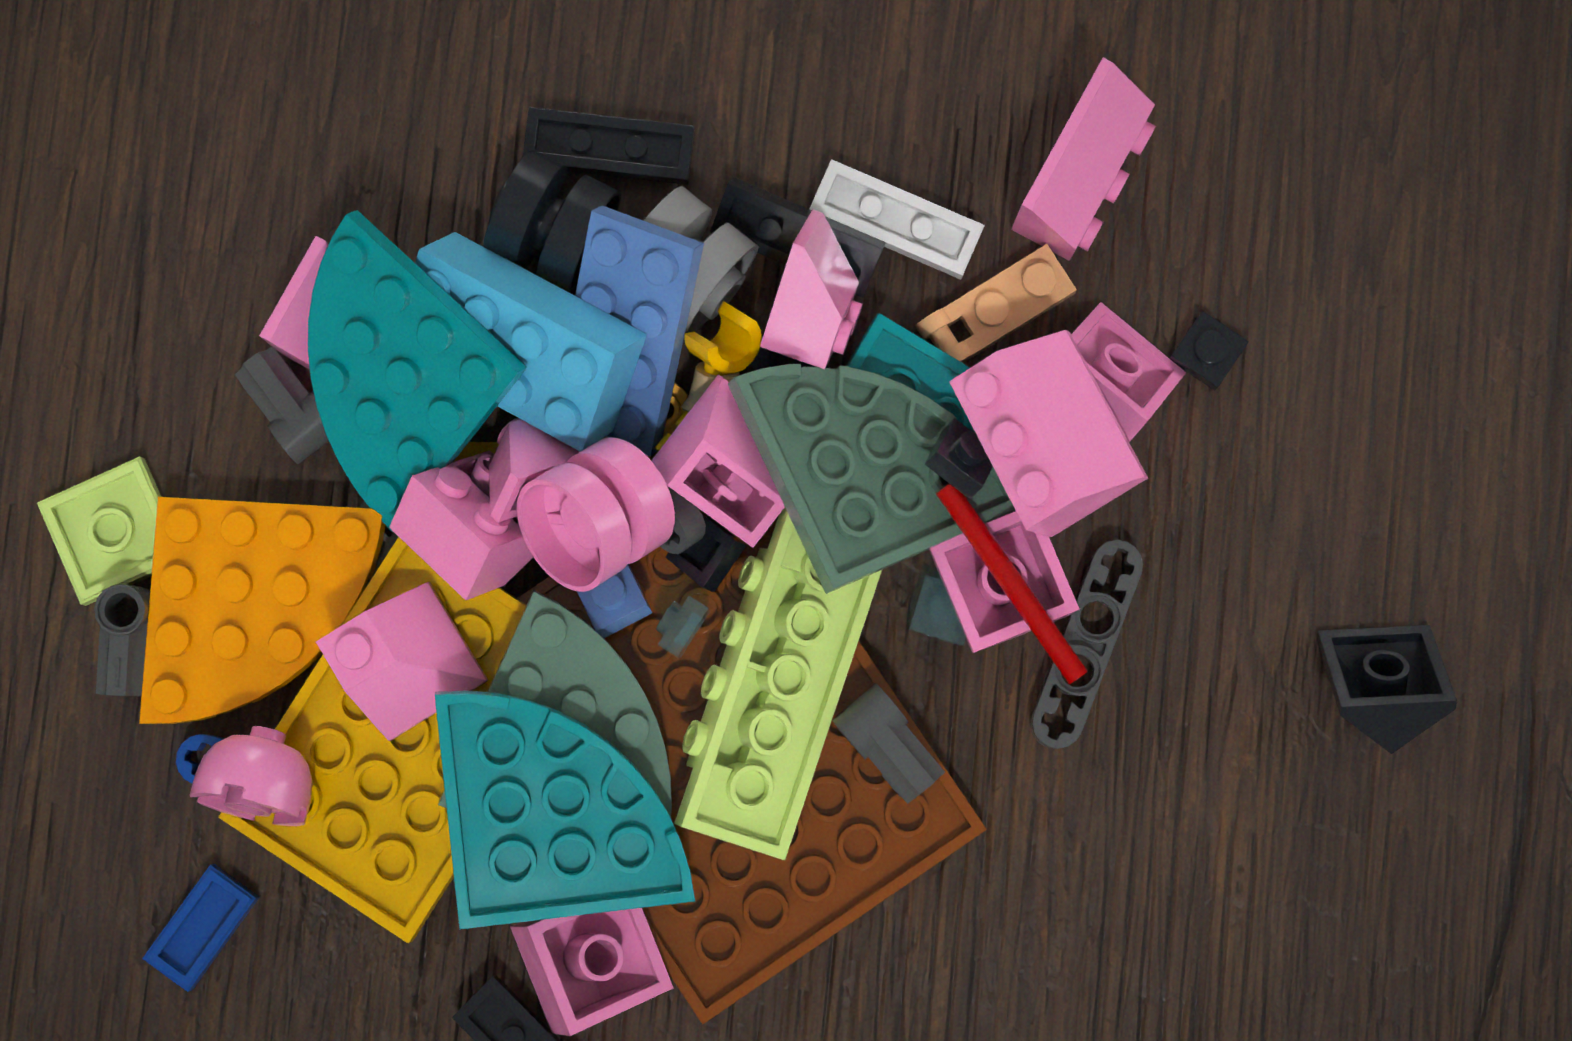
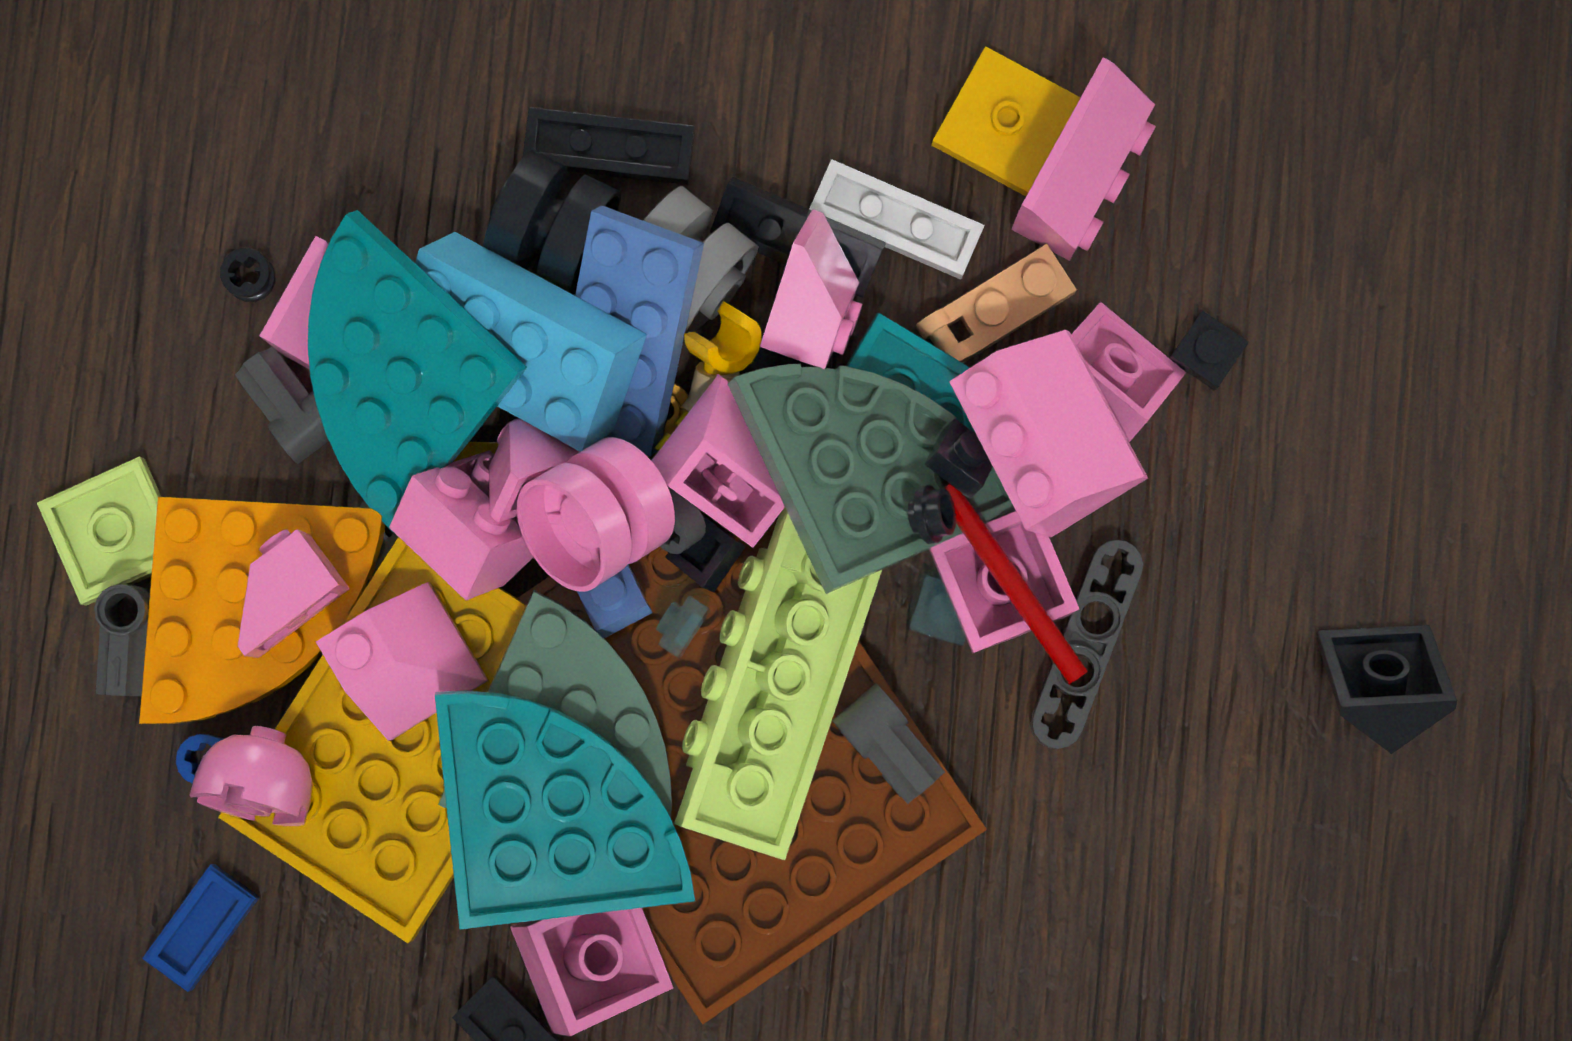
none -> black bush [220,248,275,302]
none -> bright pink slope [238,529,350,658]
none -> black plate [908,485,956,544]
none -> yellow plate [931,46,1081,196]

